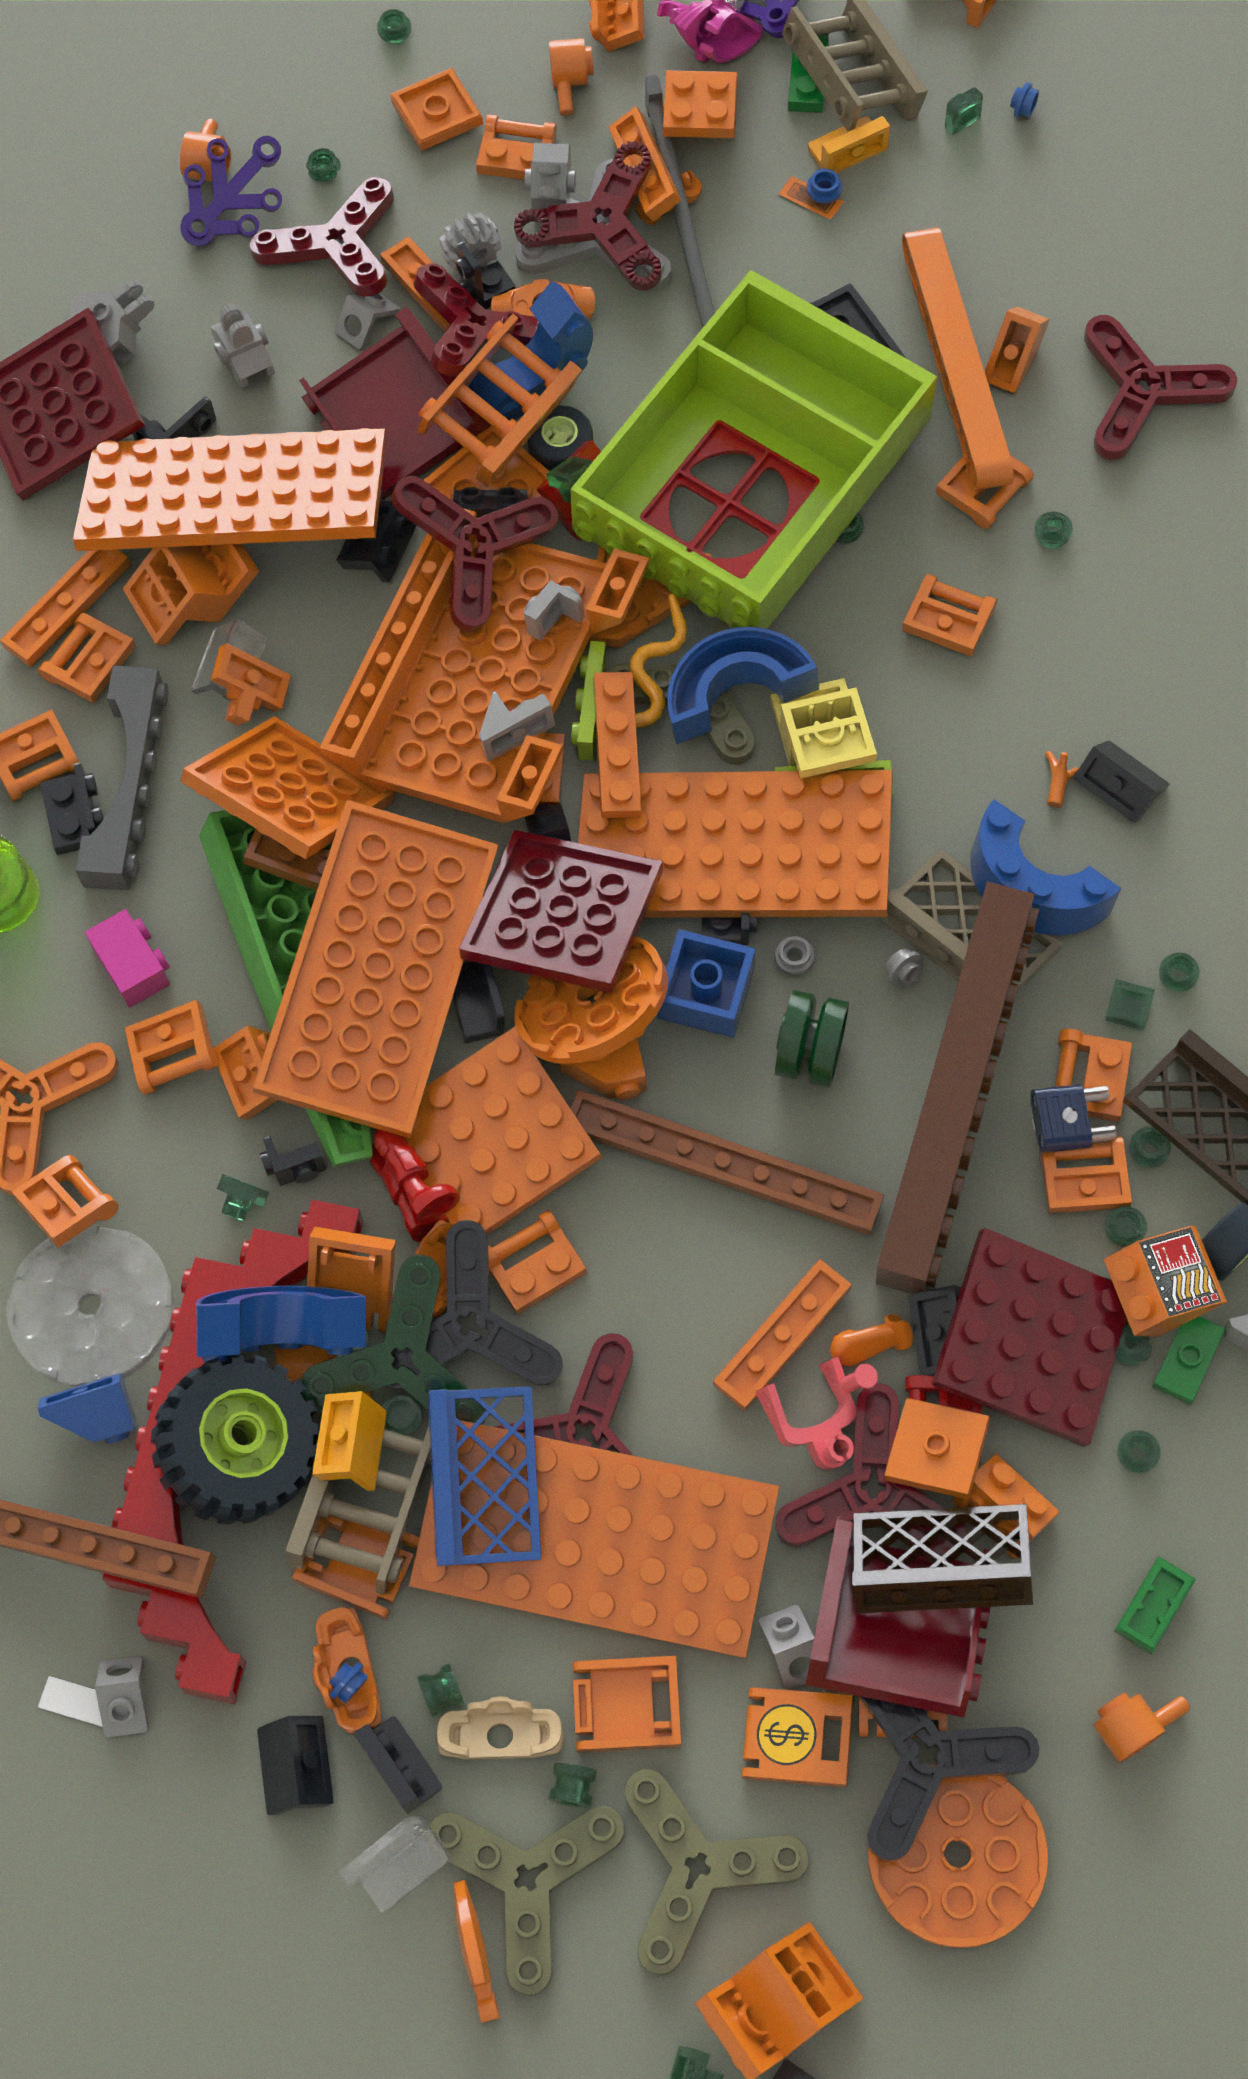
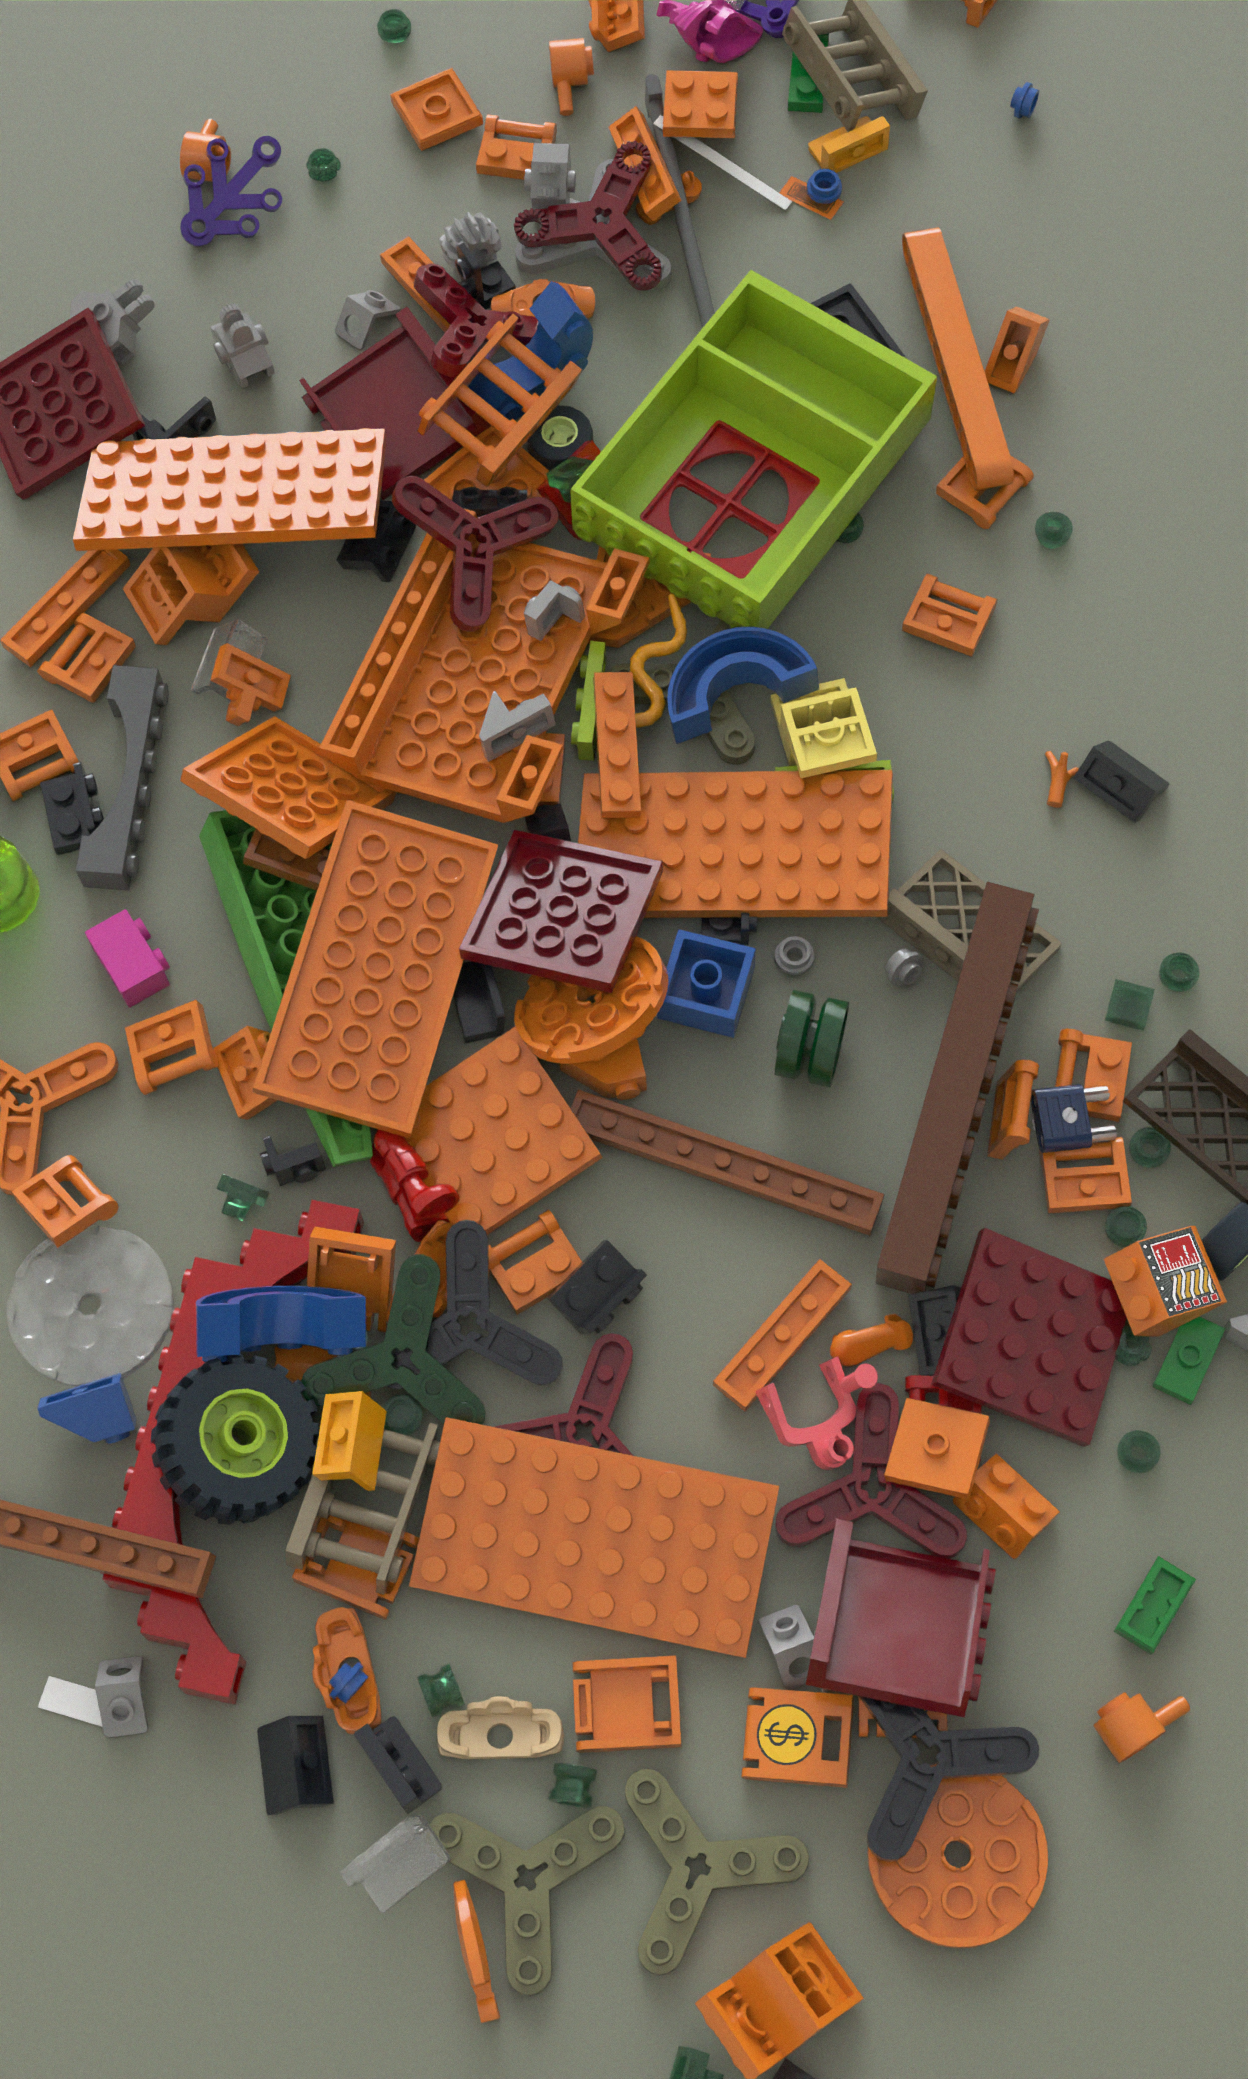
dark red piece [249,177,394,297] -> none
blue fence [428,1386,541,1567] -> none
dark brown fence [852,1504,1033,1614] -> none
clear green plate [944,86,983,135] -> none
blue brick [970,799,1121,935] -> none
dark red piece [1084,315,1237,460] -> none
none -> black bracket [547,1240,647,1334]
none -> white sticker [653,115,792,210]
none -> orange plate [987,1060,1039,1160]

